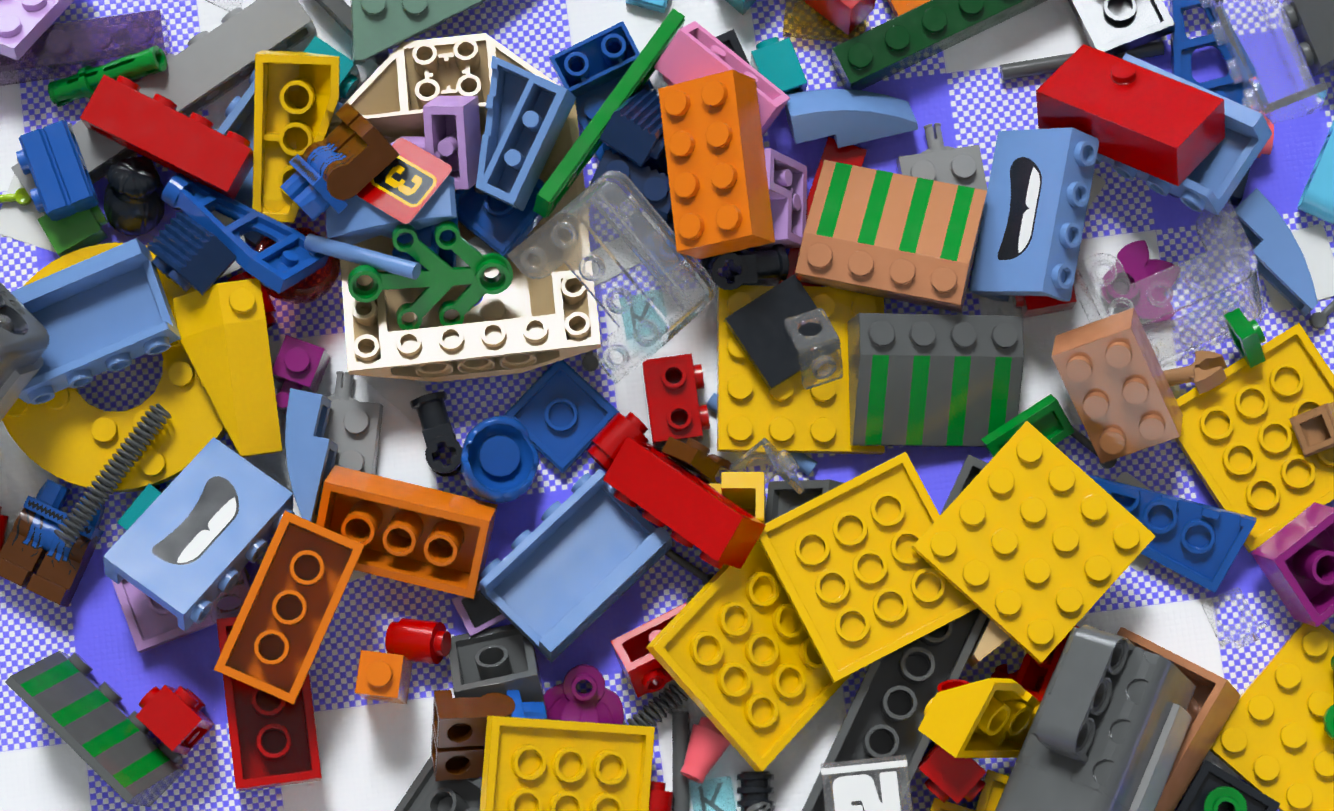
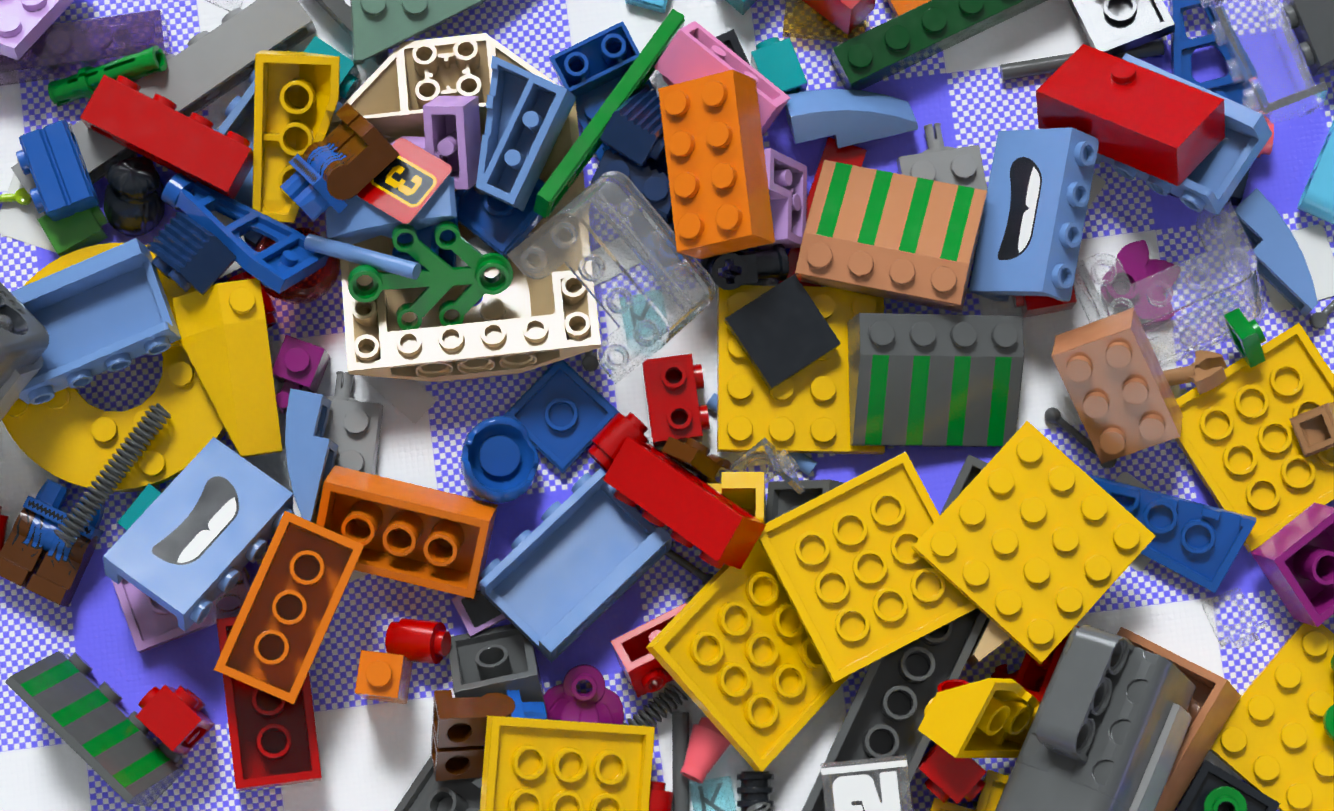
black connector [410,391,462,477] -> none
clear bracket [784,308,843,390] -> none
green plate [981,394,1075,458] -> none

